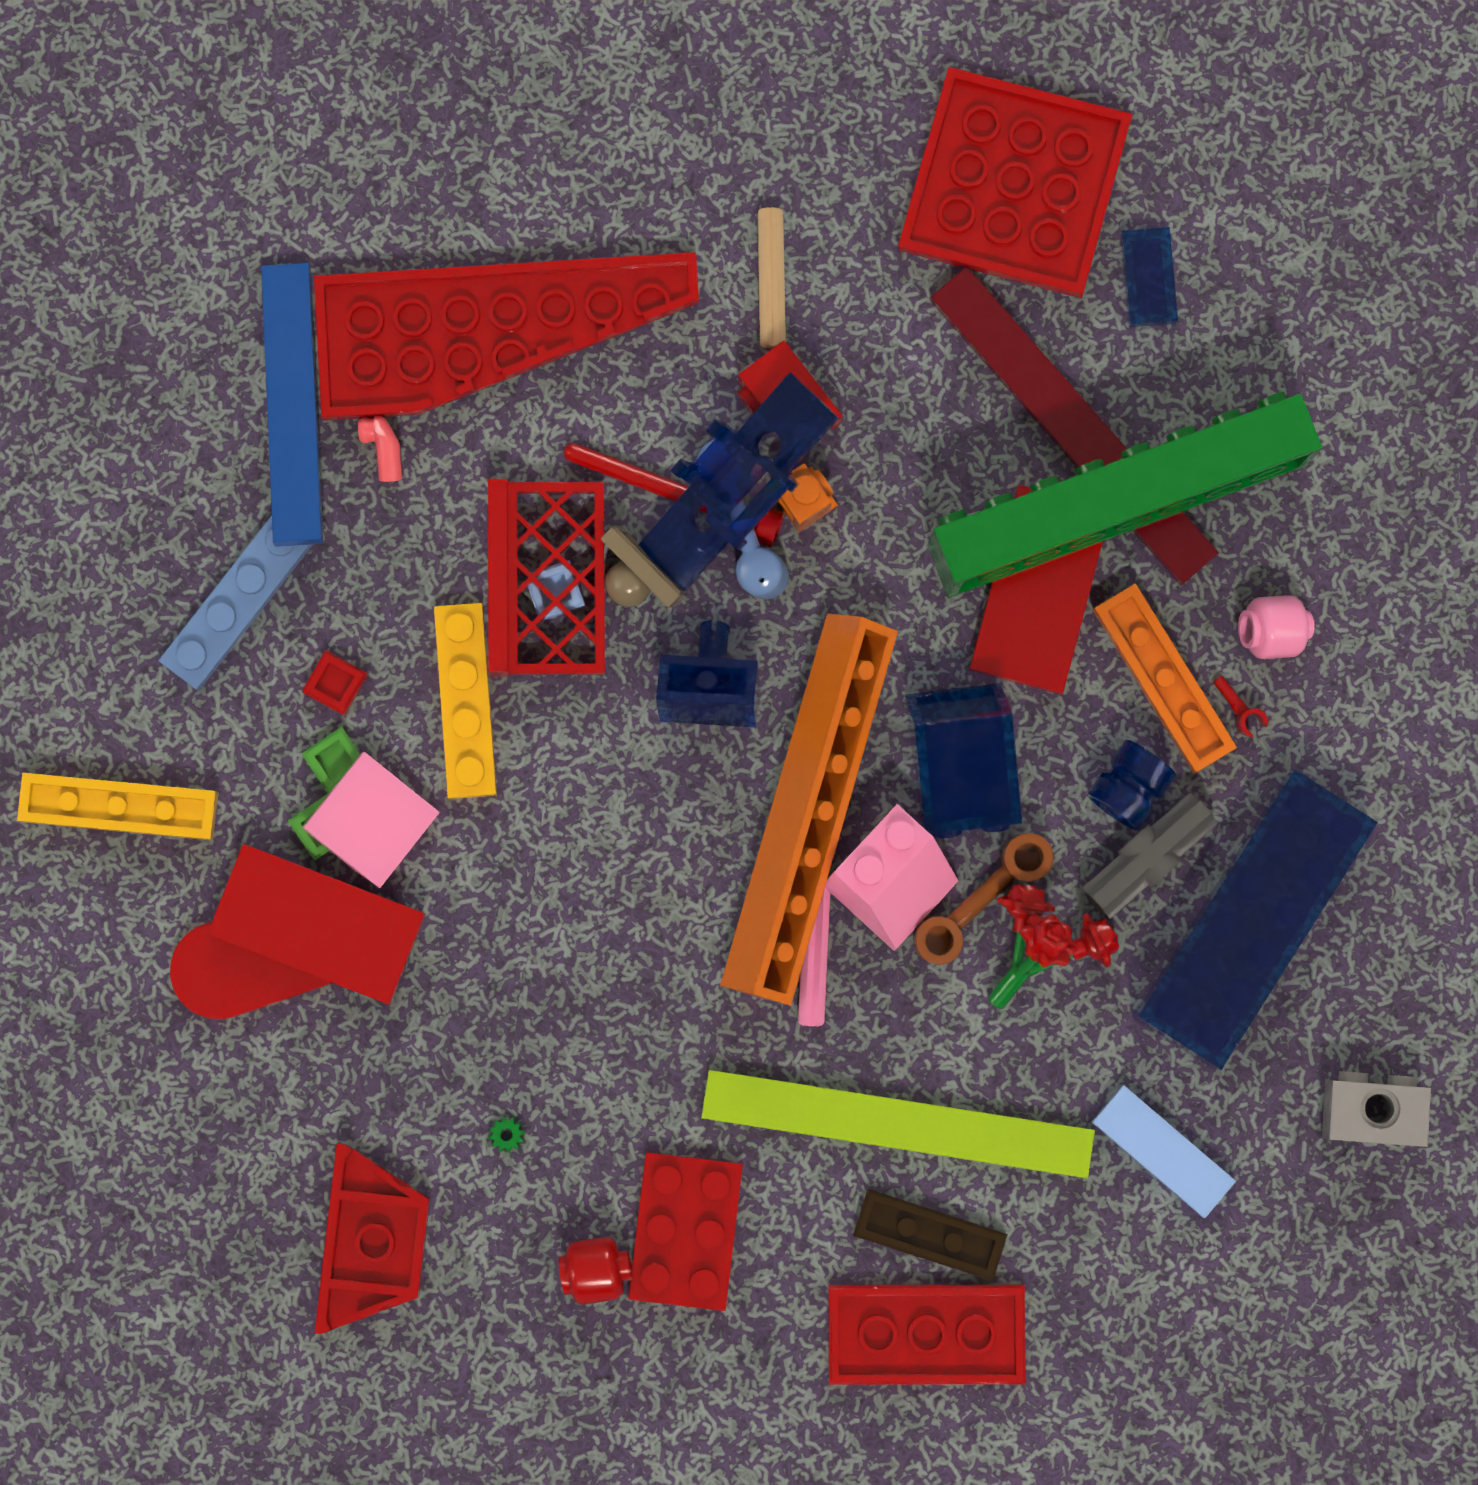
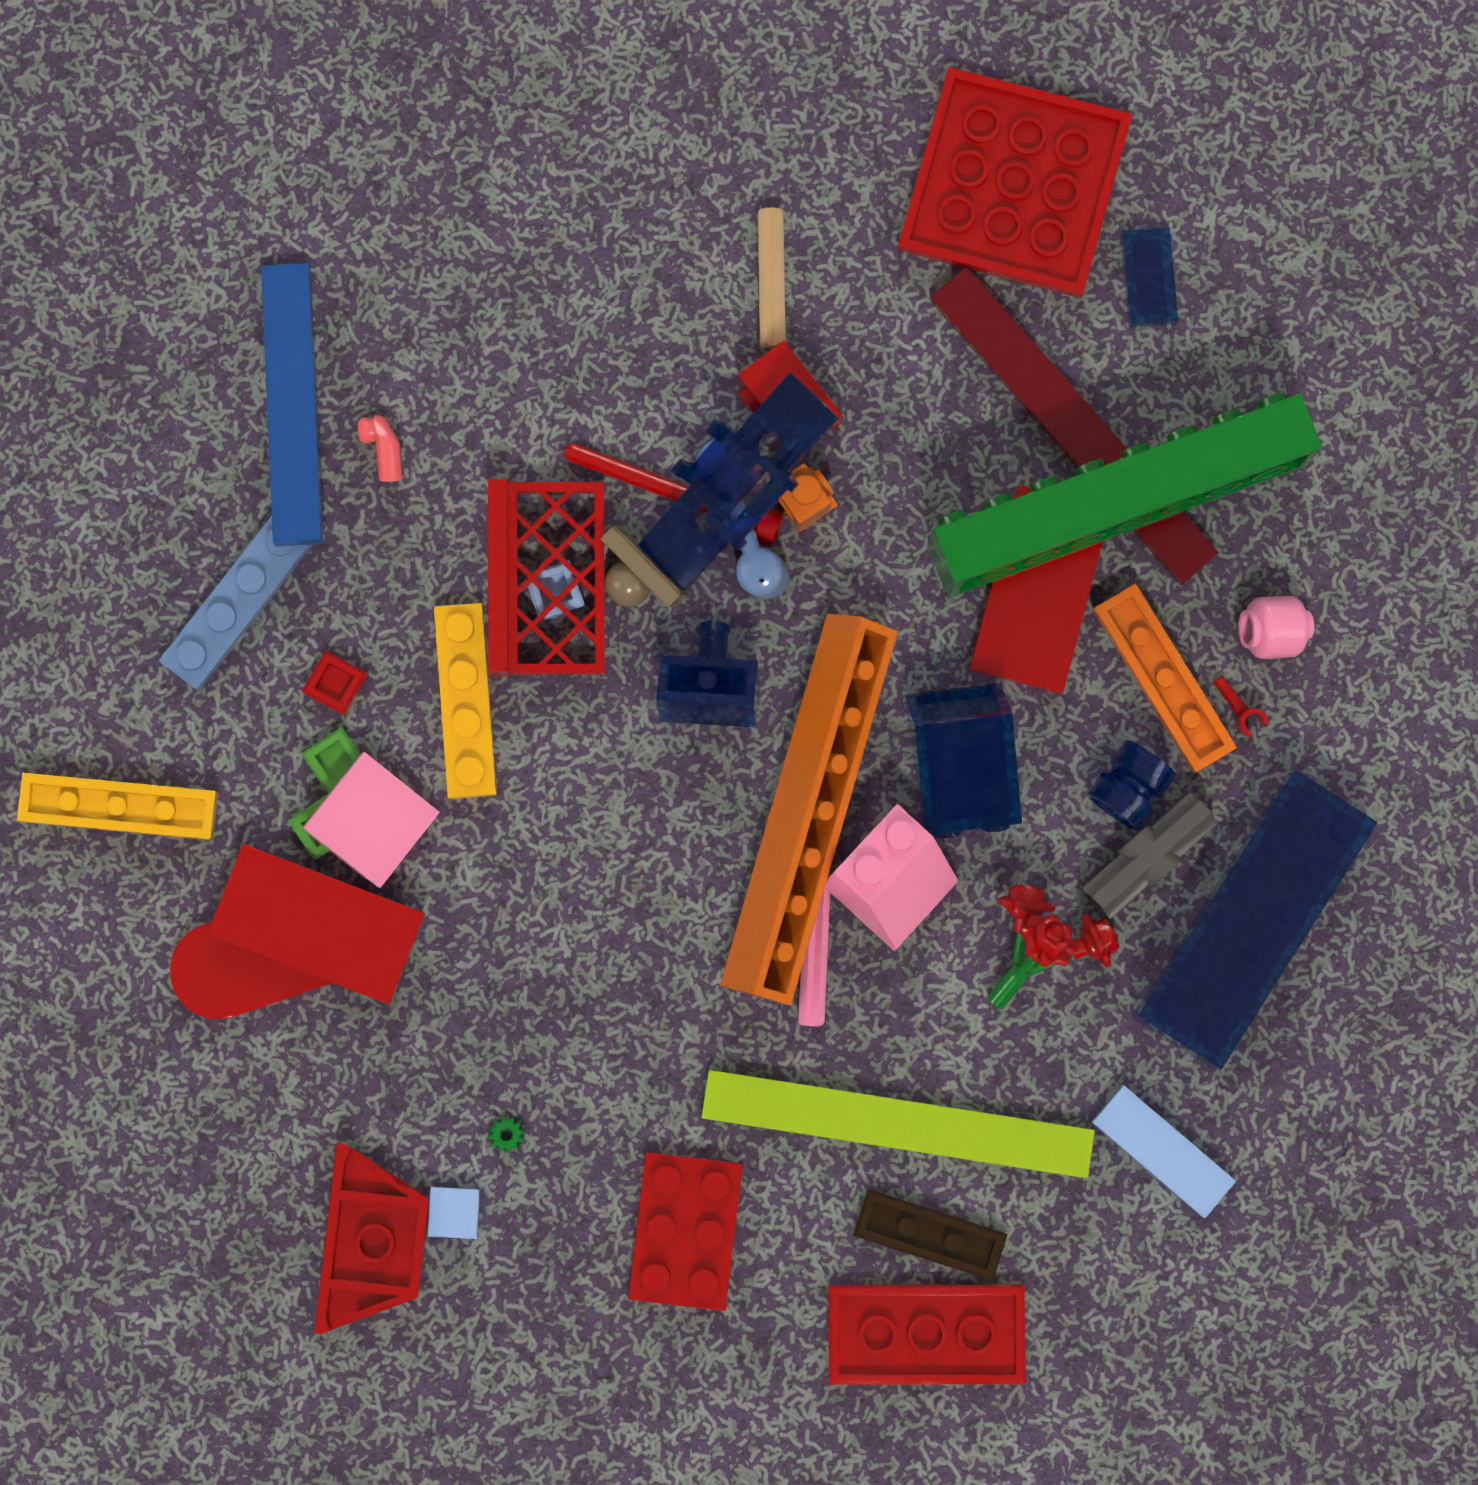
red wing [314,252,699,421] -> none
red head [559,1236,633,1305] -> none
dark orange piece [913,833,1054,965] -> none
light grey brick [1322,1071,1431,1147] -> none
none -> light blue tile [428,1187,481,1239]

